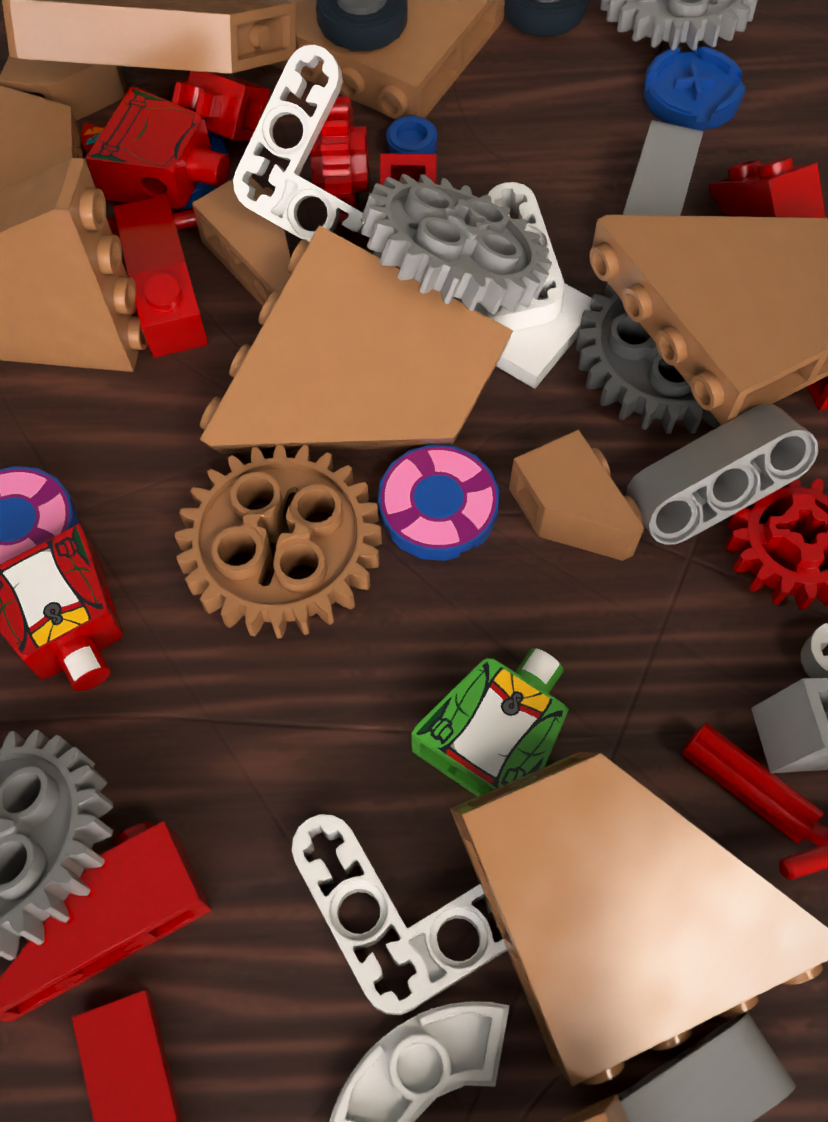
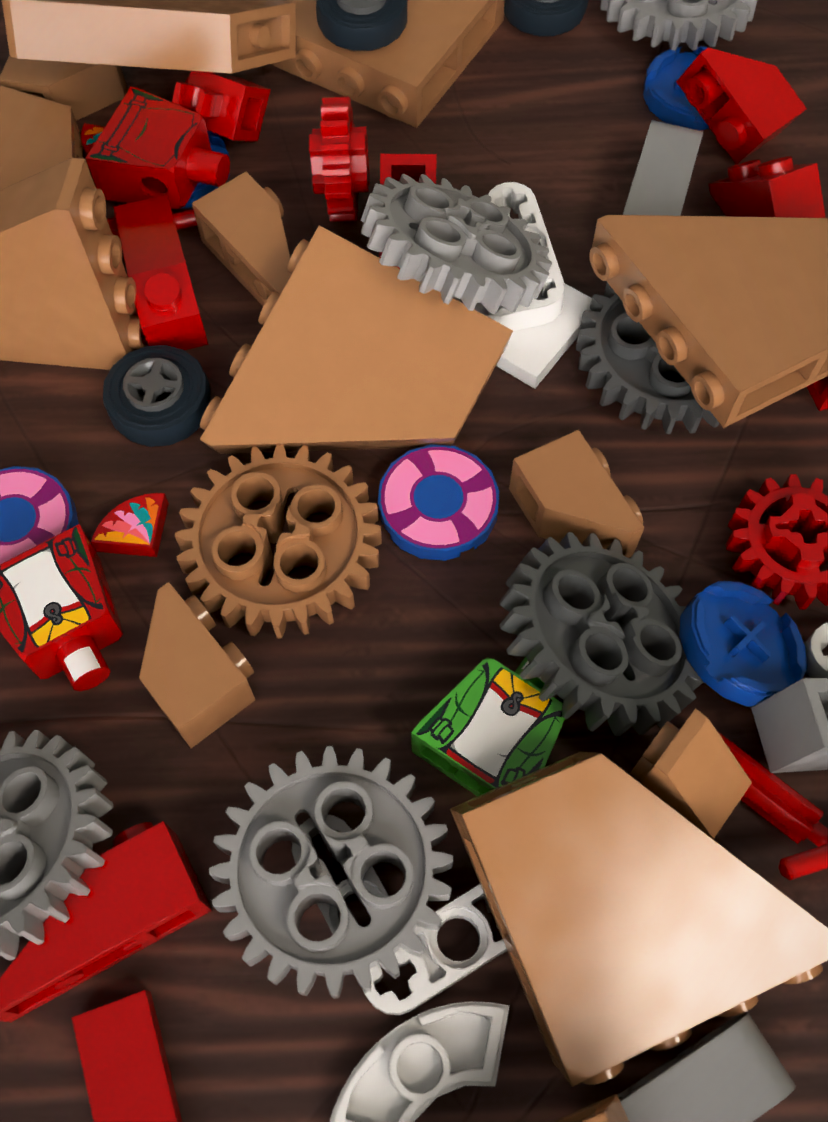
white beam [233,45,383,258] -> none
blue tile [386,116,437,154] -> none
light grey beam [626,404,818,545] -> none
none -> tile [91,493,169,557]
none -> black wheel [103,345,211,447]
none -> medium nougat slope [139,582,255,749]
none -> light grey gear [209,746,453,998]
none -> dark grey gear [499,532,704,737]
none -> medium nougat slope [629,709,752,839]
none -> red slope [676,47,807,164]
none -> blue tile [679,581,807,707]

